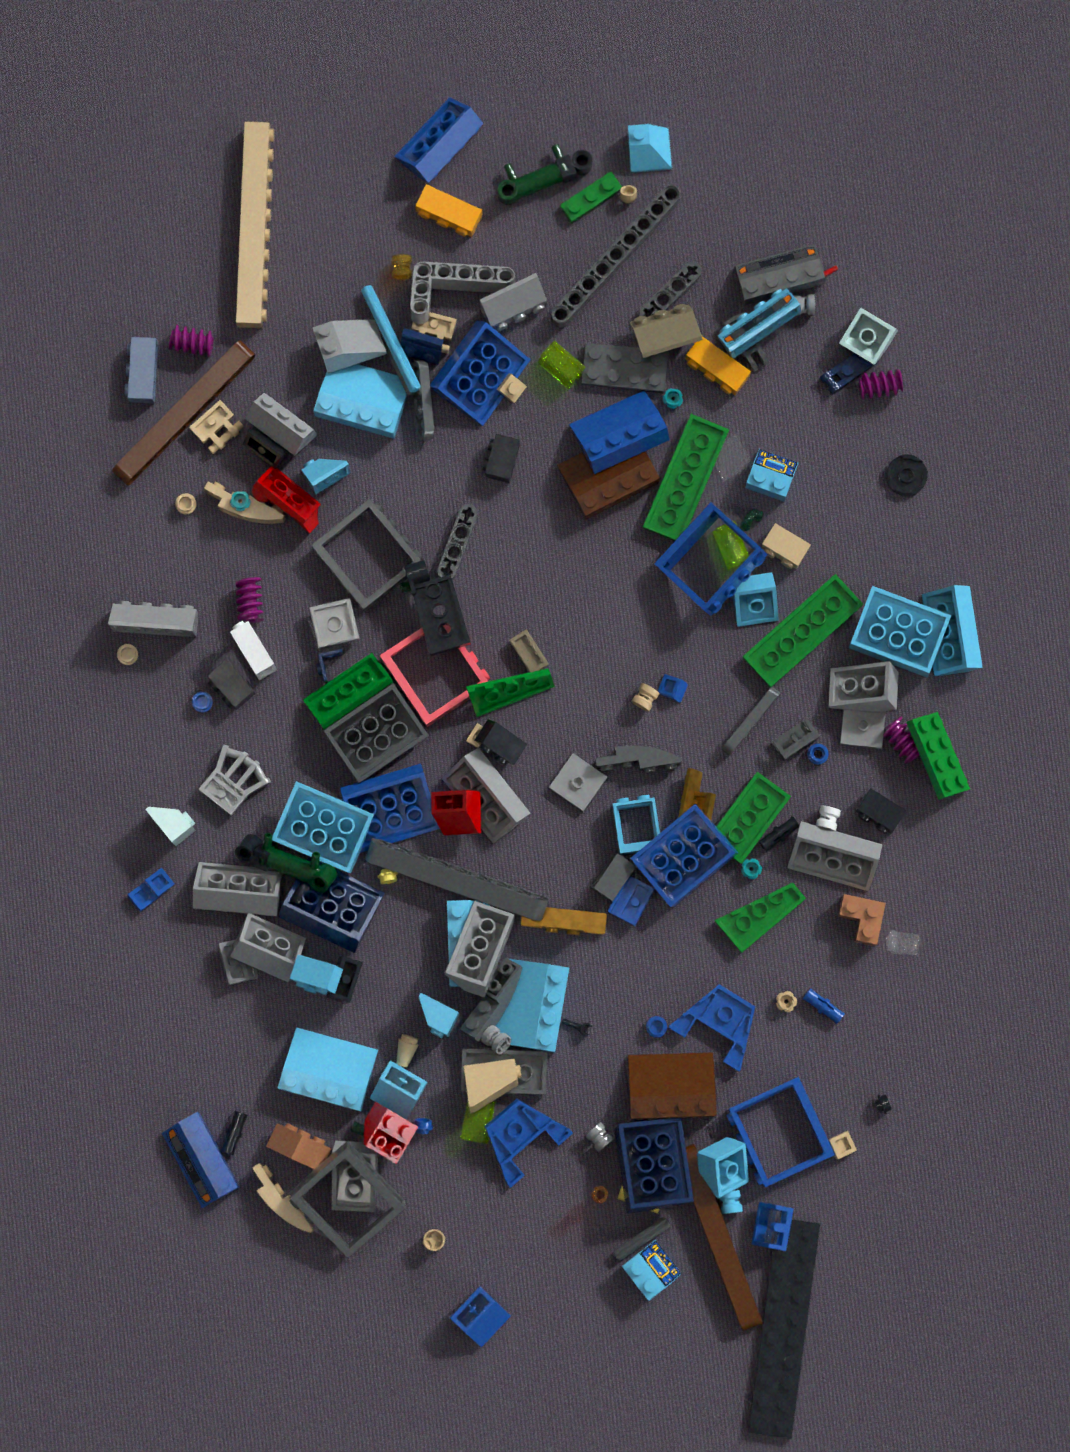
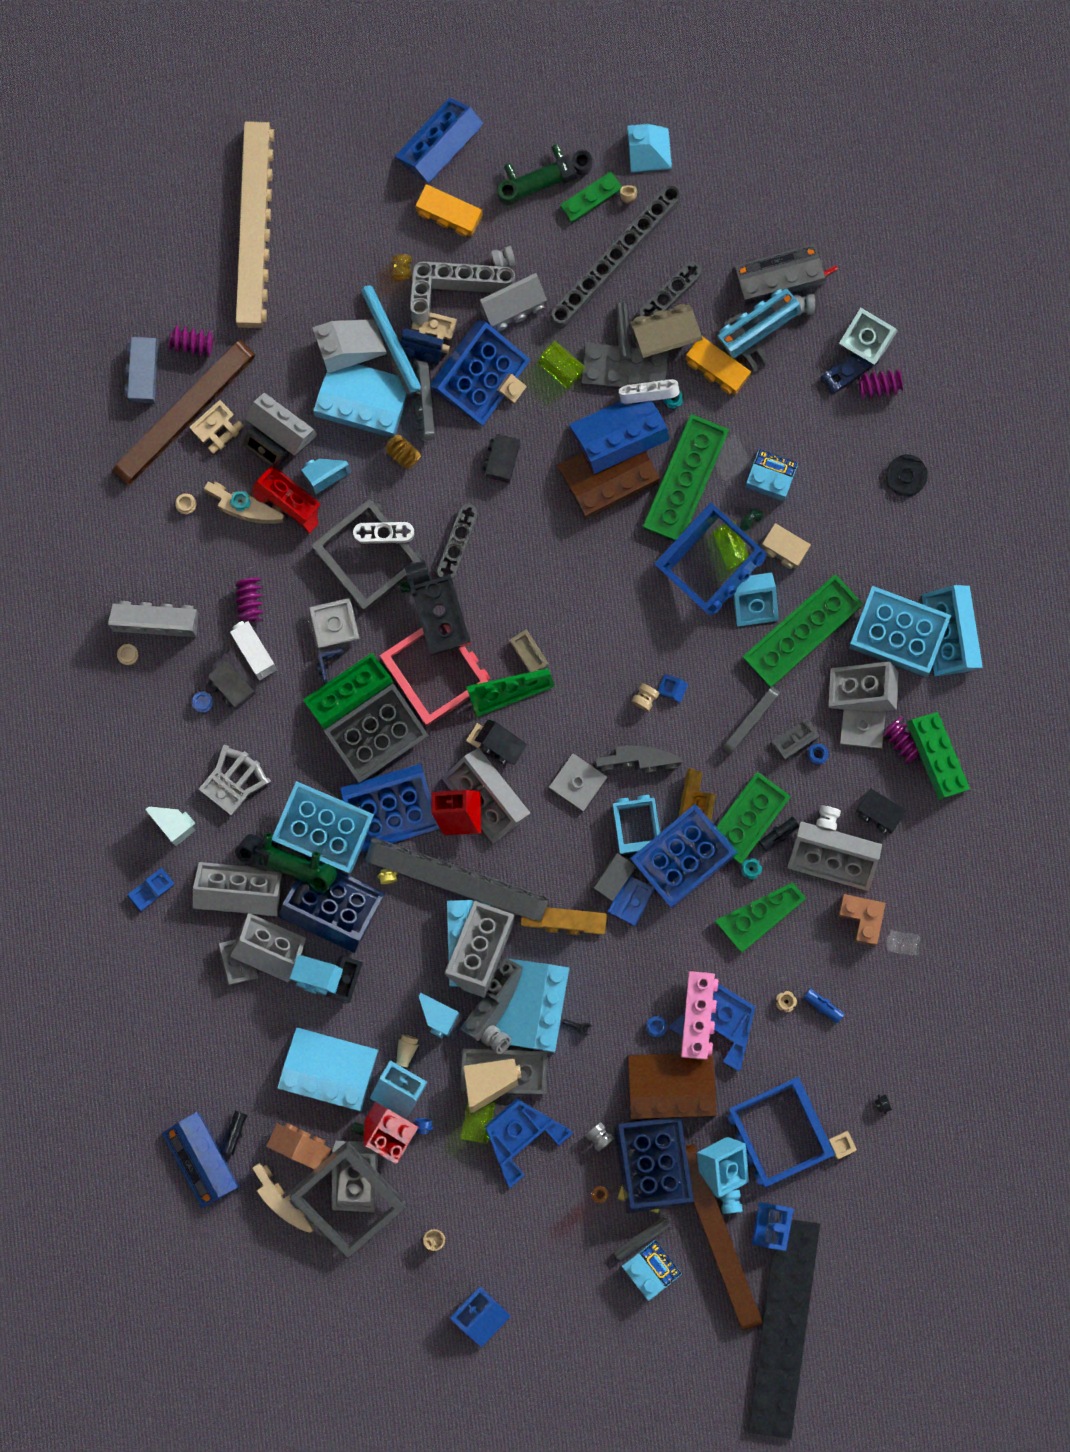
none -> white beam [353,522,414,544]
none -> pearl gold gear [385,435,421,469]
none -> light grey wheel [491,246,516,267]
none -> dark grey axle [615,302,632,360]
none -> white beam [619,380,680,404]
none -> bright pink brick [681,971,718,1060]

